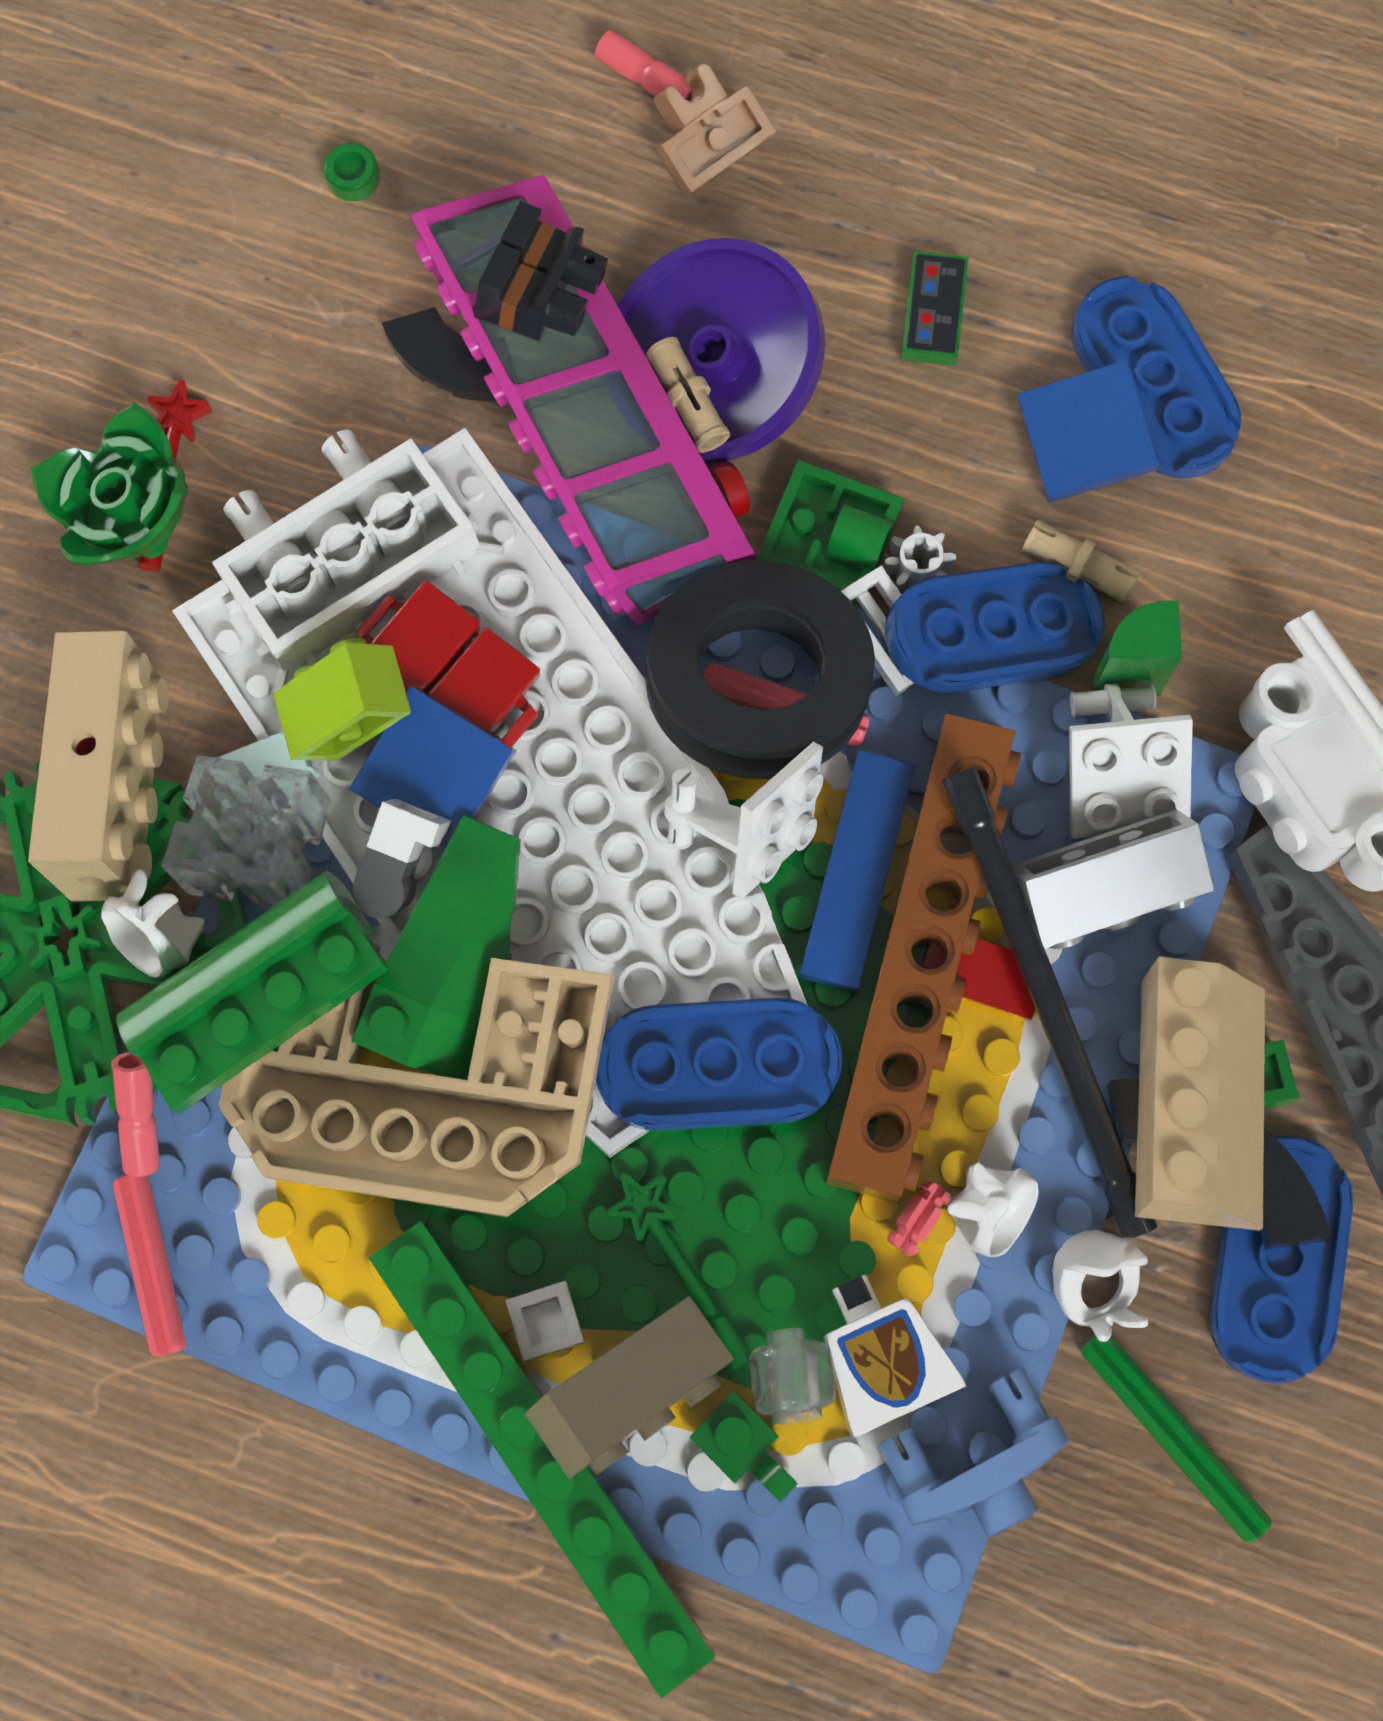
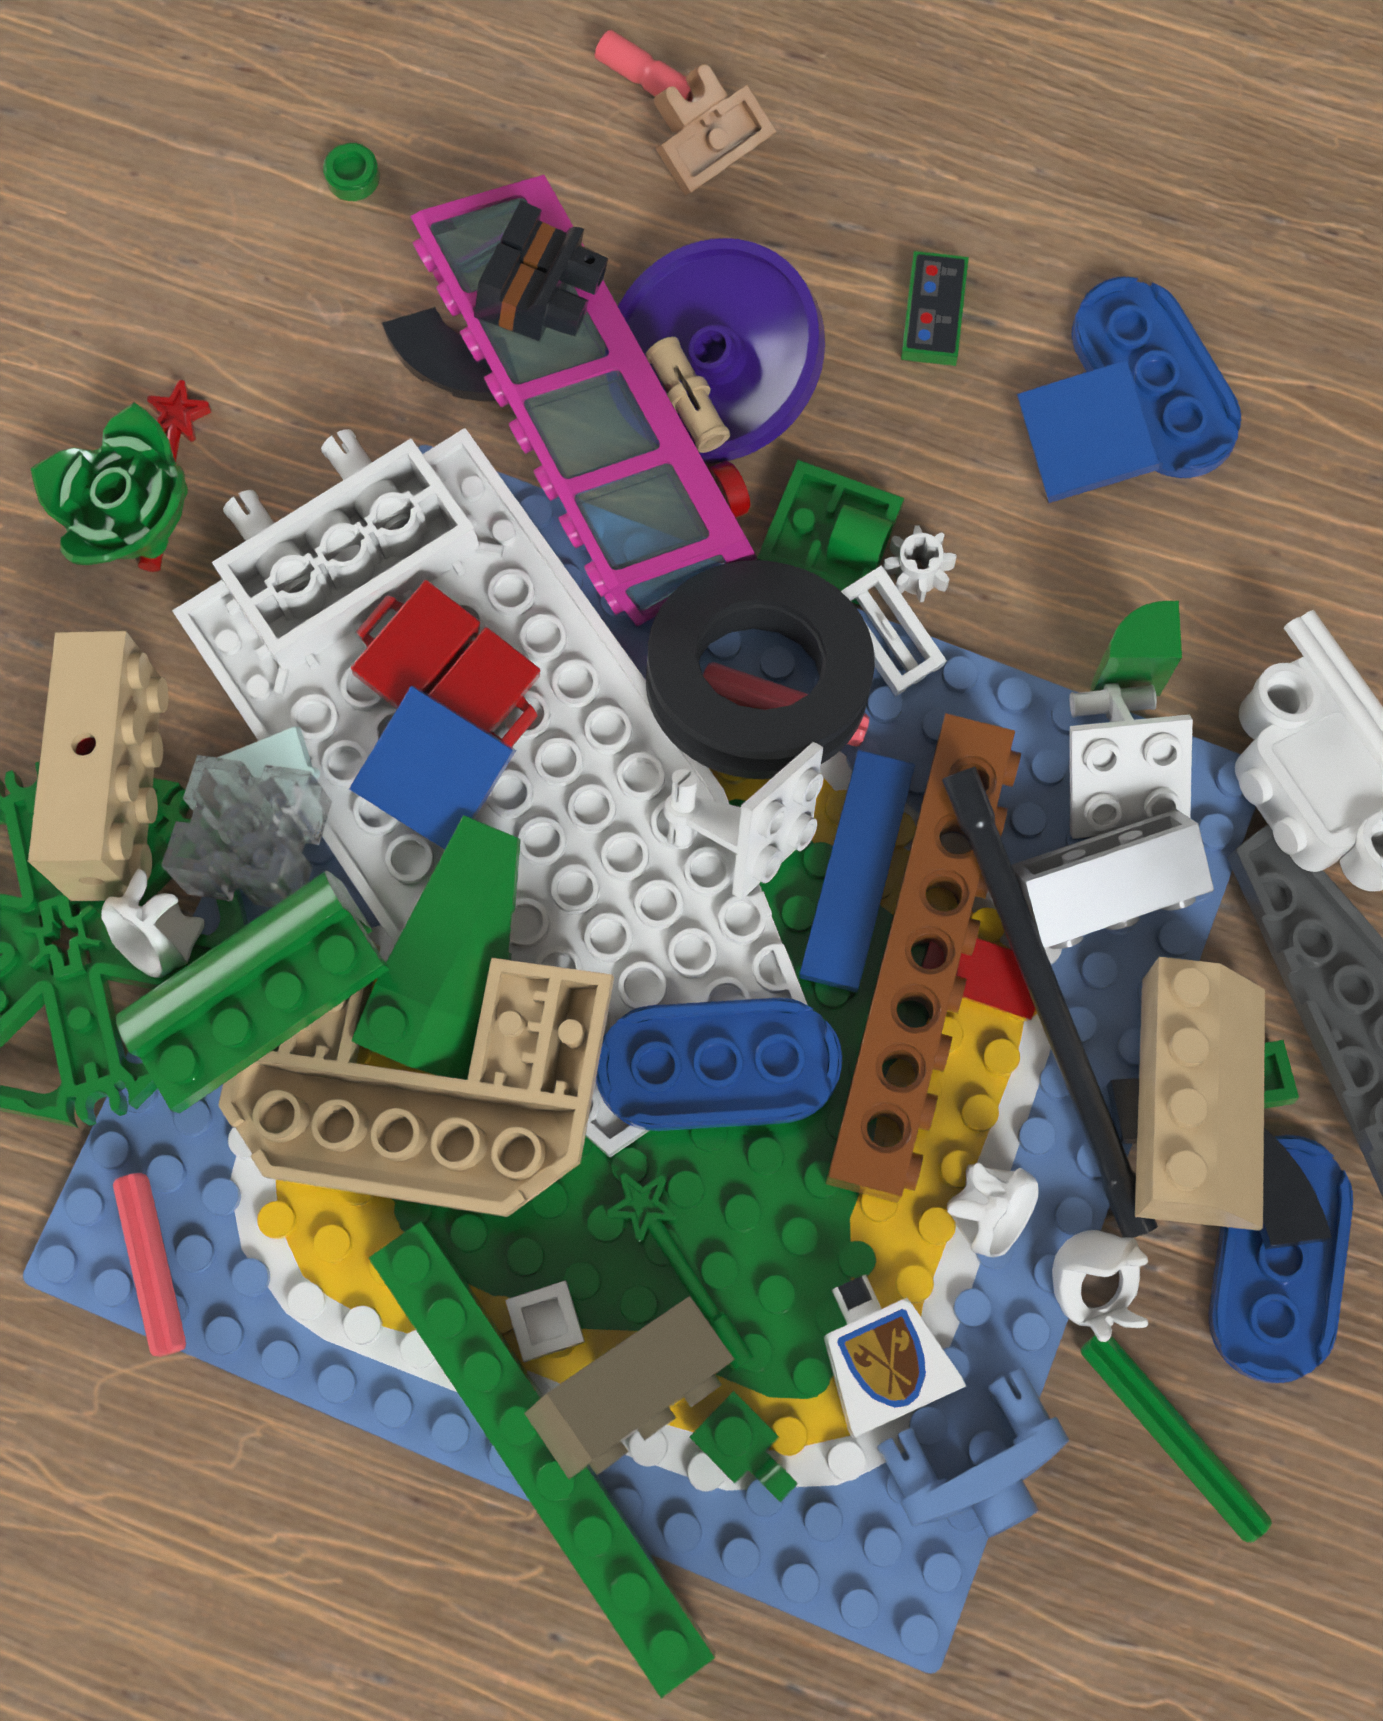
coral piece [112,1052,160,1177] -> none
lime brick [273,638,411,761] -> none
leg [352,799,451,919] -> none
clear head [748,1328,835,1425] -> none
blue tile [885,562,1105,693] -> none
coral piece [887,1180,951,1256] -> none
tan pin [1021,519,1141,604] -> none

